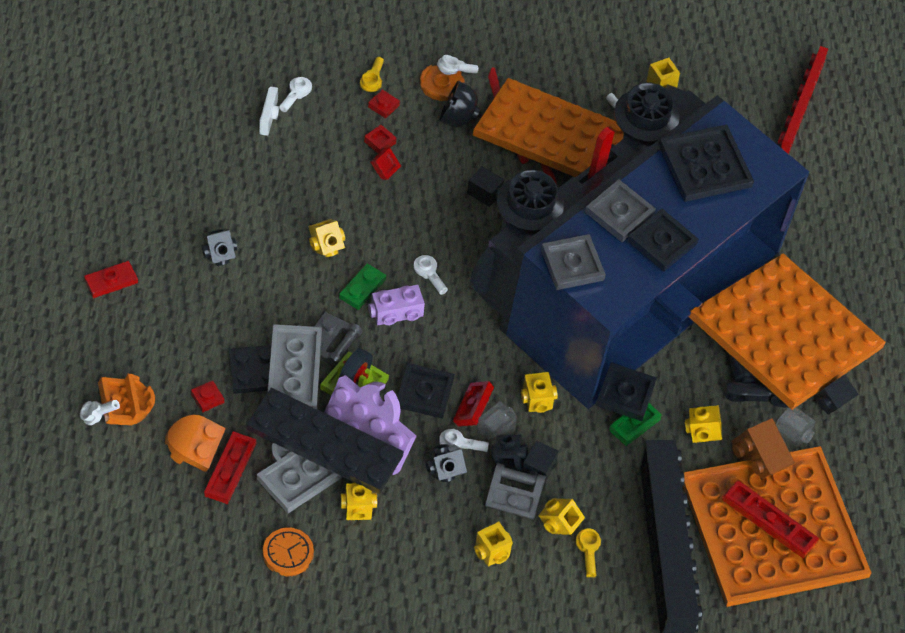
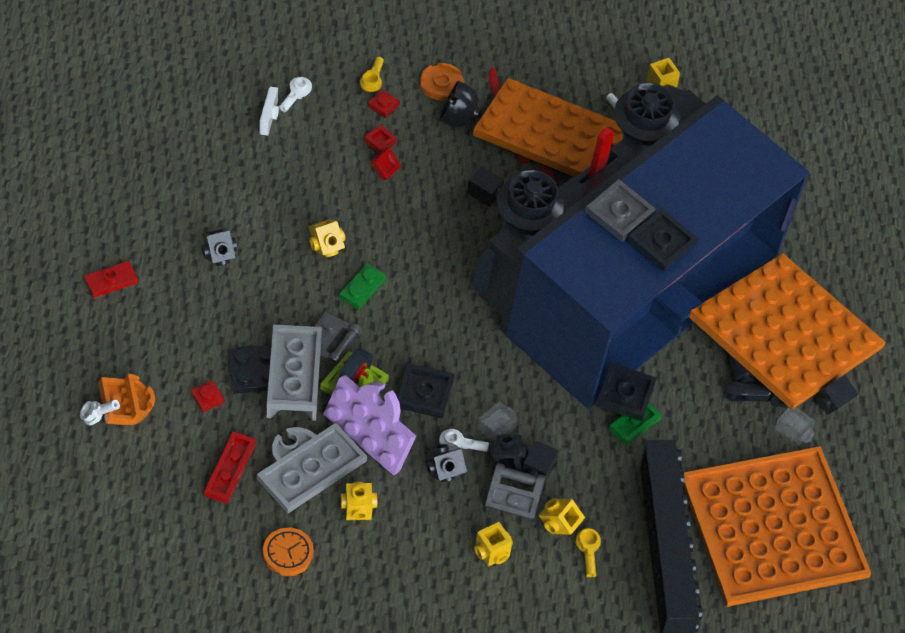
orange slope [165,415,226,472] -> none
black plate [246,387,404,495] -> none
lavender brick [368,285,425,325] -> none
white plate [414,255,448,295] -> none
white plate [437,55,478,75] -> none
red plate [453,381,494,427] -> none
yellow brick [521,372,558,413] -> none
flat silver plate [541,234,606,290] -> none
black plate [659,124,754,202] -> none
yellow brick [685,405,722,443] -> none
red plate [722,480,819,559] -> none
dark orange brick [731,418,795,480] -> none
red plate [778,46,829,154] -> none

